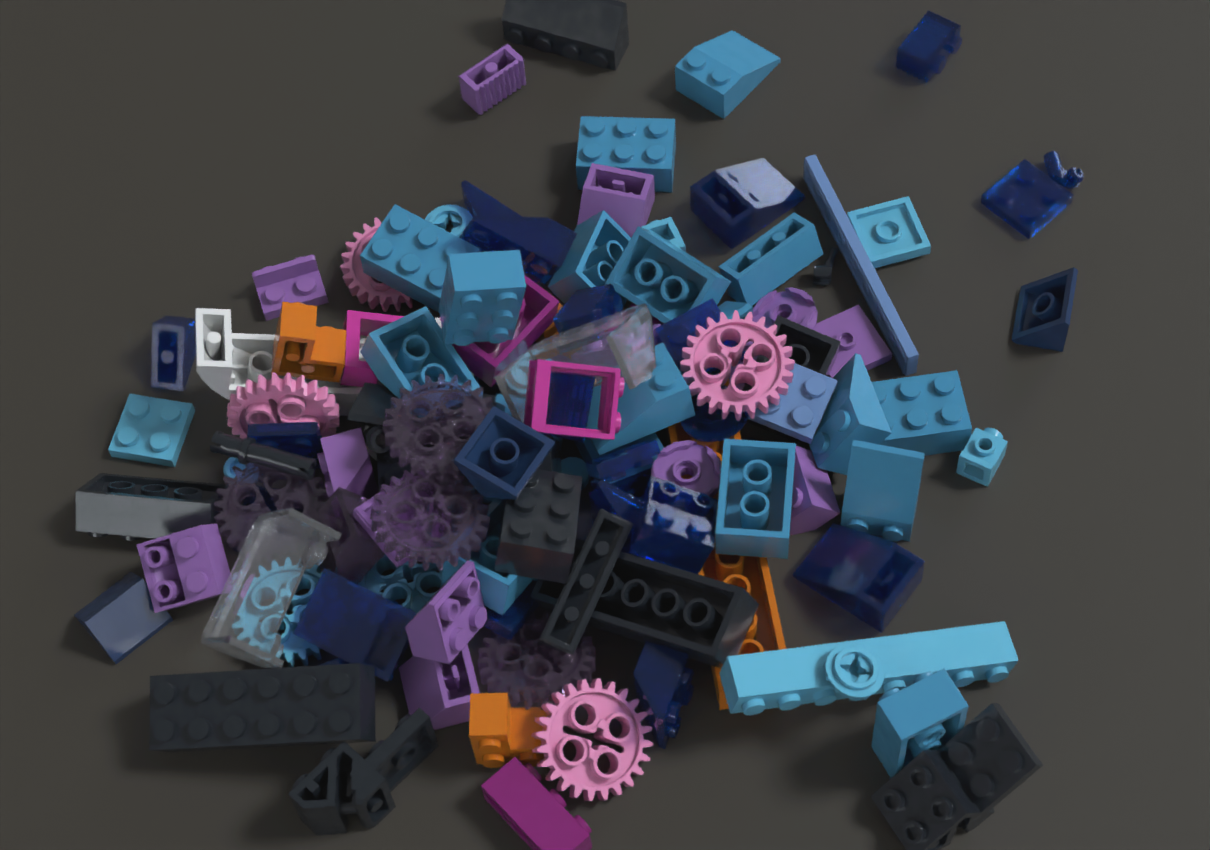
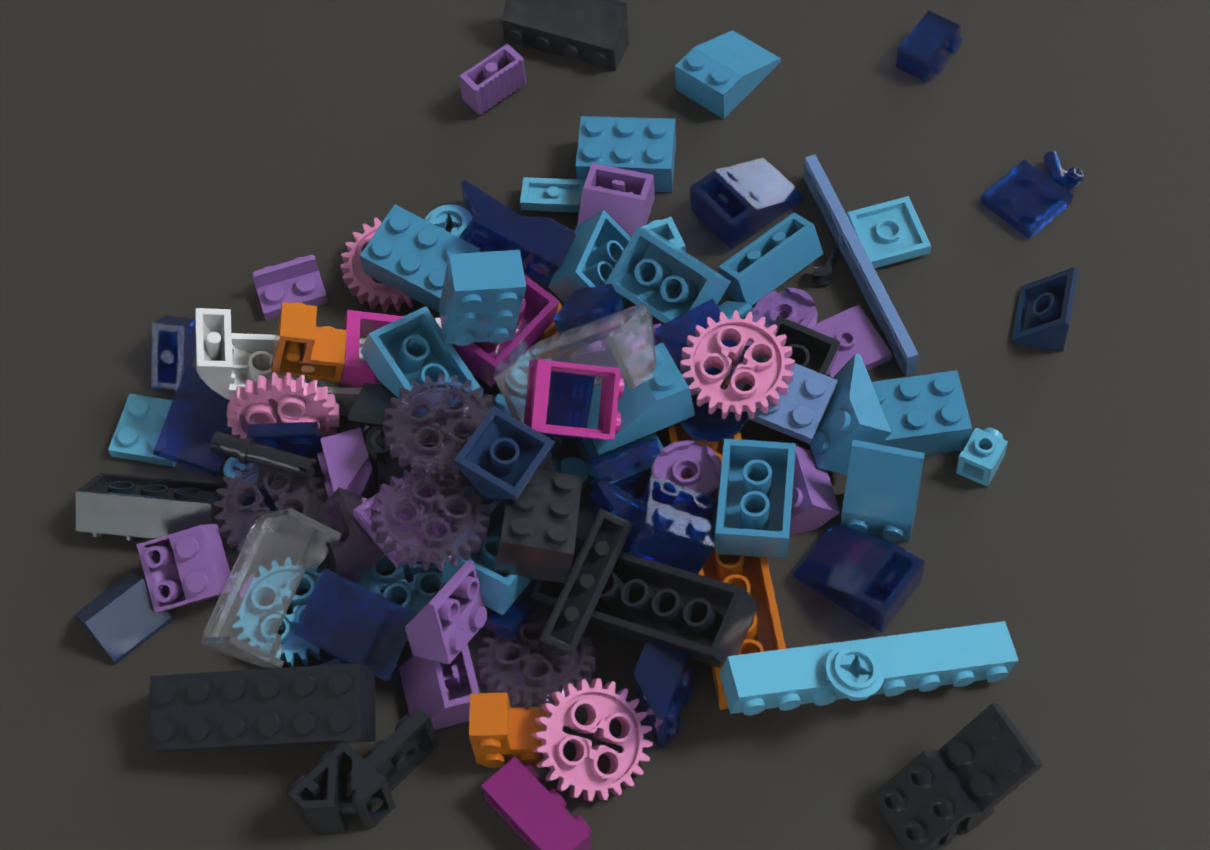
dark azure brick [871,669,969,778] -> none
none -> clear blue tile [153,364,233,477]
none -> medium azure plate [520,177,586,213]

